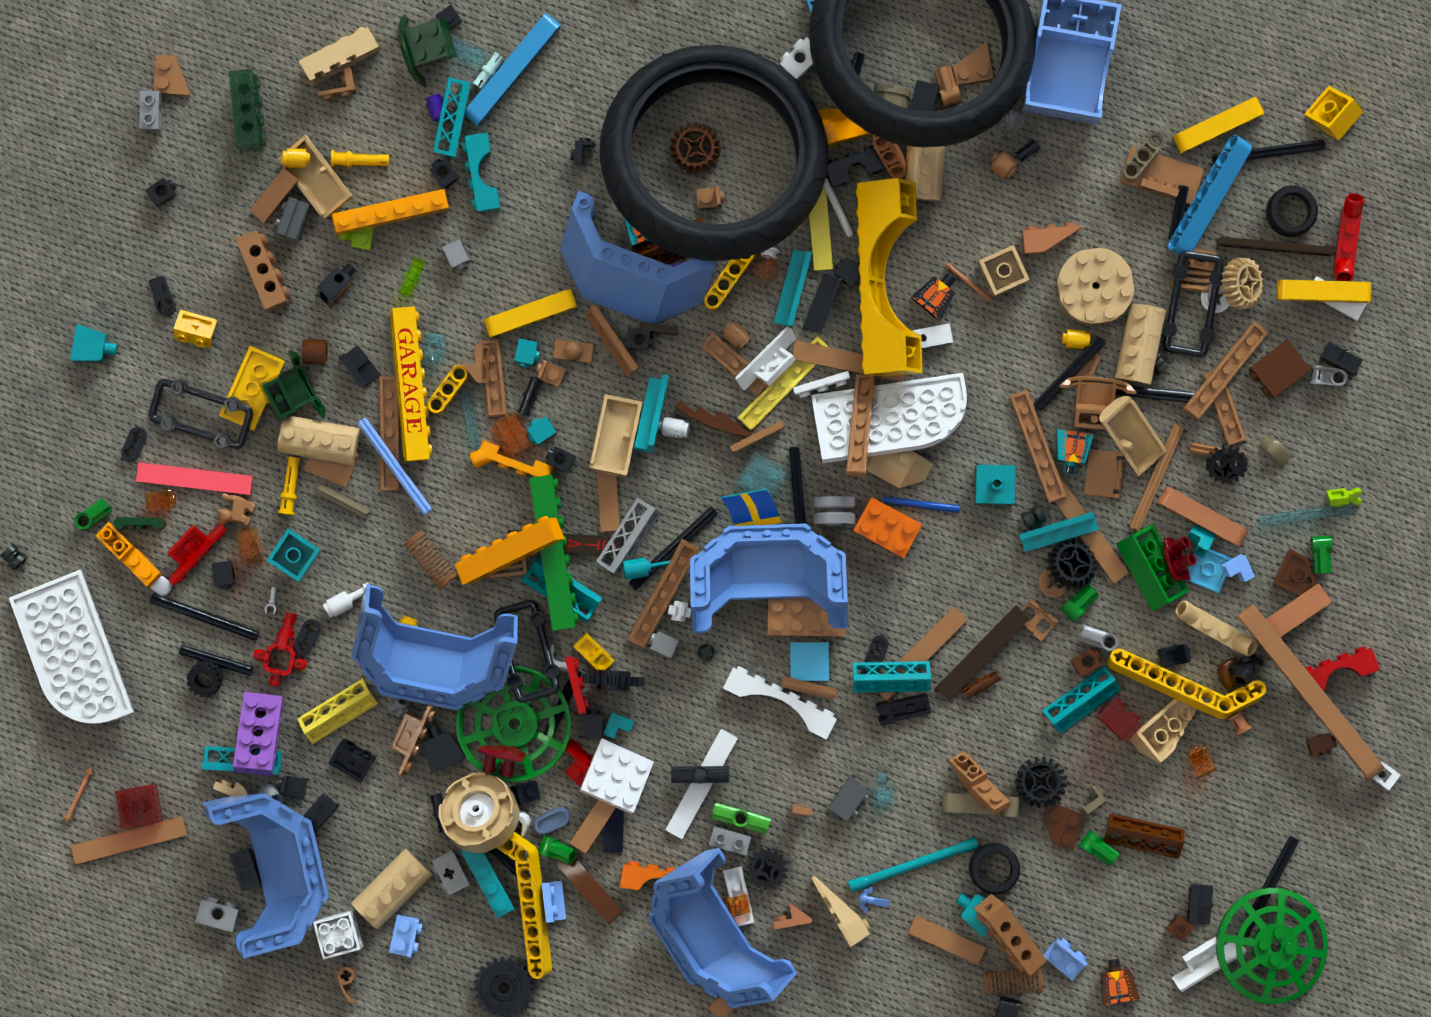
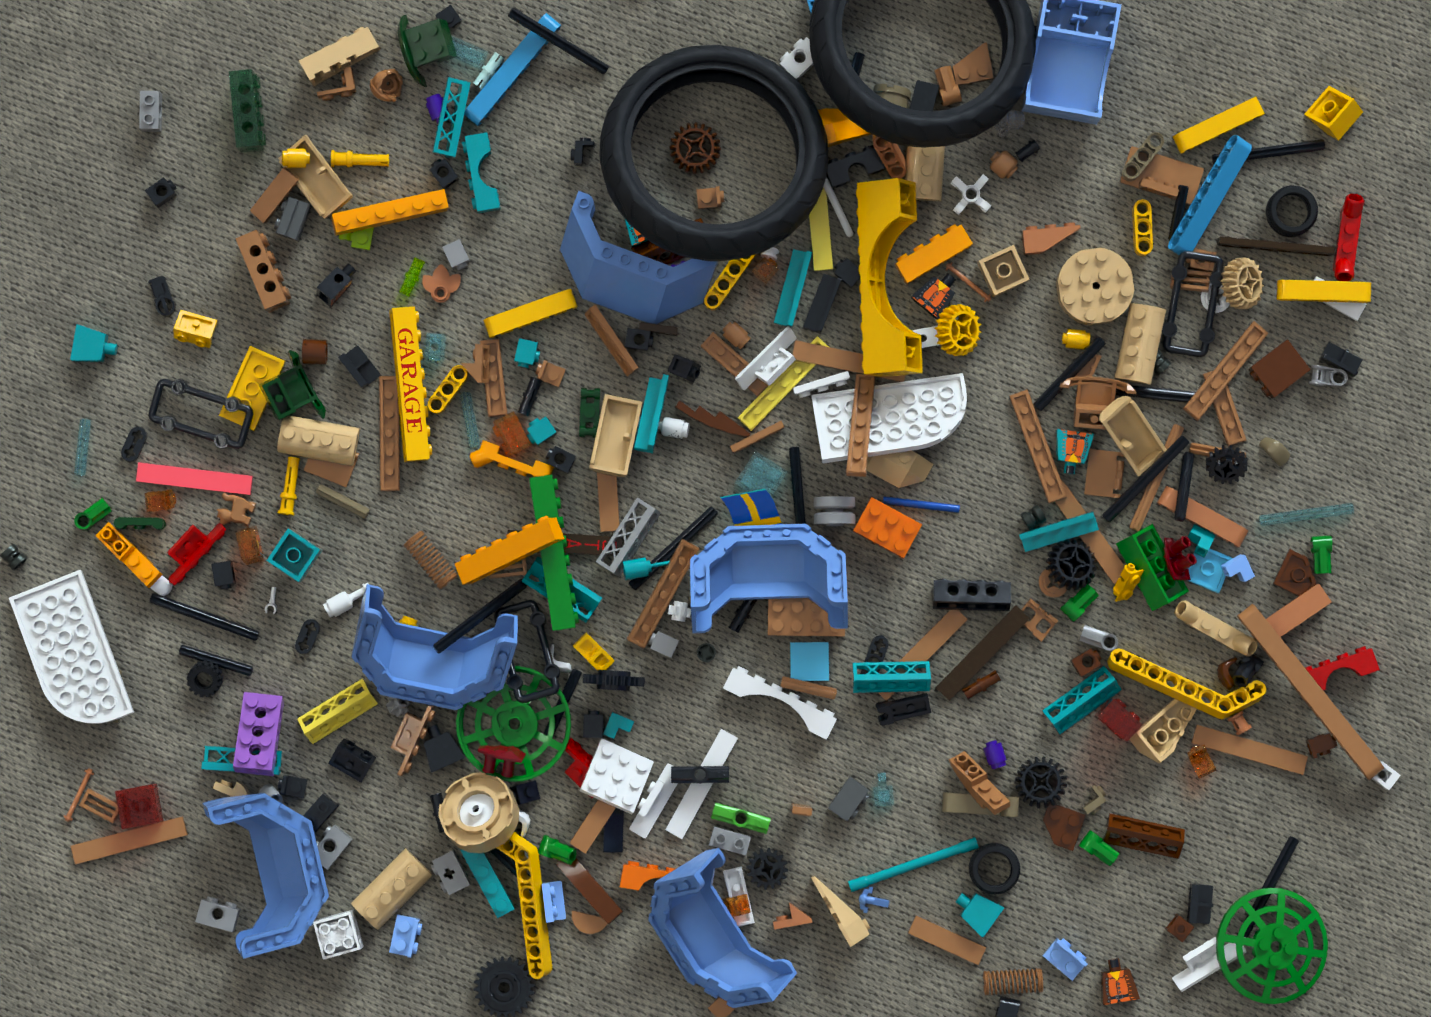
medium nougat wing [153,55,191,96] -> none
black hinge [230,848,261,891] -> none
red piece [253,612,308,687] -> none
medium nougat panel [337,966,356,1004] -> none
light blue axle [358,418,431,515] -> none
sand blue tile [534,807,570,835] -> none
medium nougat tile [553,339,594,363] -> none
red wing [565,655,589,714] -> none
medium nougat brick [974,894,1047,976] -> none
teal brick [975,465,1015,505] -> none
black bracket [1157,643,1191,668] -> none
lime plate [1326,488,1362,507] -> none
none -> clear light blue axle [74,419,91,475]
none -> medium nougat tile [79,788,122,823]
none -> light grey brick [316,825,353,870]
none -> medium nougat hair [370,69,403,102]
none -> nougat plate [422,264,461,303]
none -> black axle [433,579,527,654]
none -> black axle [508,8,609,74]
none -> medium nougat tile [572,910,607,934]
none -> dark green plate [579,388,600,438]
none -> white bracket [629,763,678,838]
none -> black bracket [667,354,701,383]
none -> black pin [728,599,757,633]
none -> light orange brick [895,224,973,285]
none -> black brick [933,579,1011,611]
none -> yellow gear [934,304,982,356]
none -> white pin [950,174,991,215]
none -> dark purple brick [983,740,1007,769]
none -> black axle [1102,435,1189,523]
none -> yellow hinge [1113,563,1144,602]
none -> yellow beam [1132,199,1153,257]
none -> black axle [1174,452,1194,522]
none -> medium nougat tile [1191,725,1308,775]

